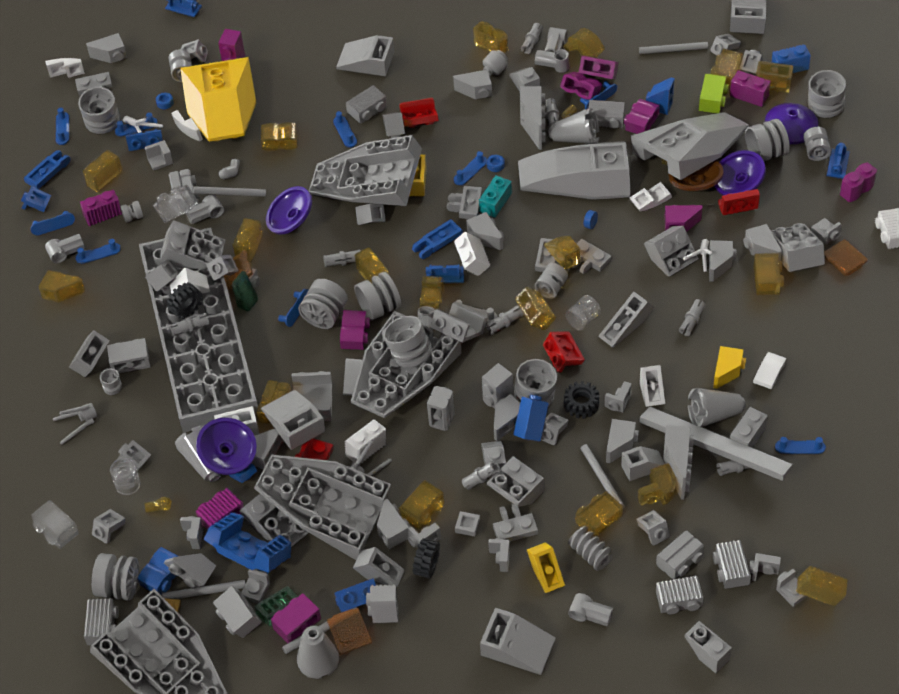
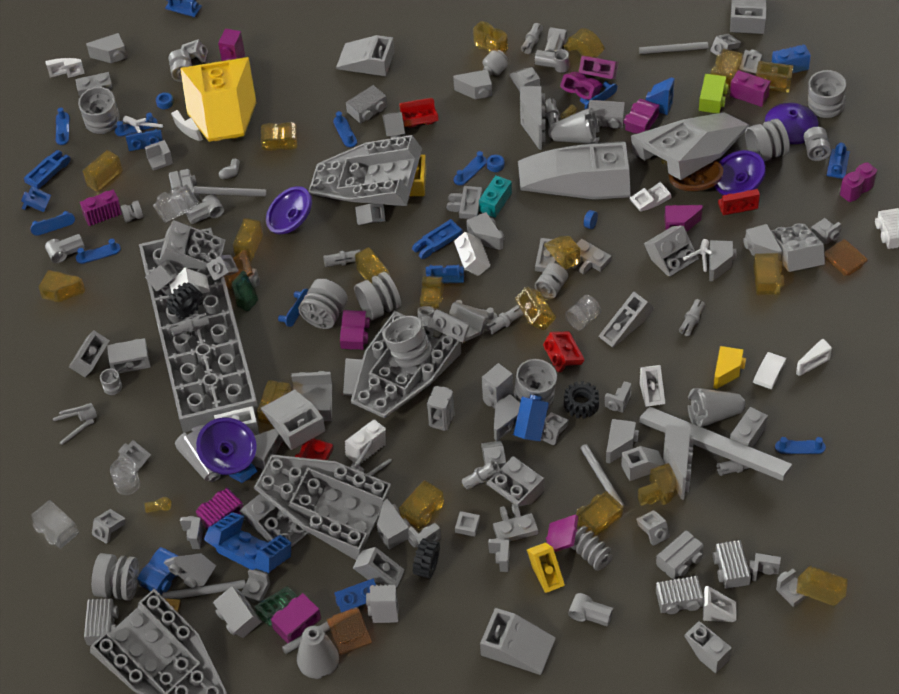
none -> magenta piece [546,514,578,552]
none -> white slope [703,586,736,622]
none -> white slope [796,339,832,376]

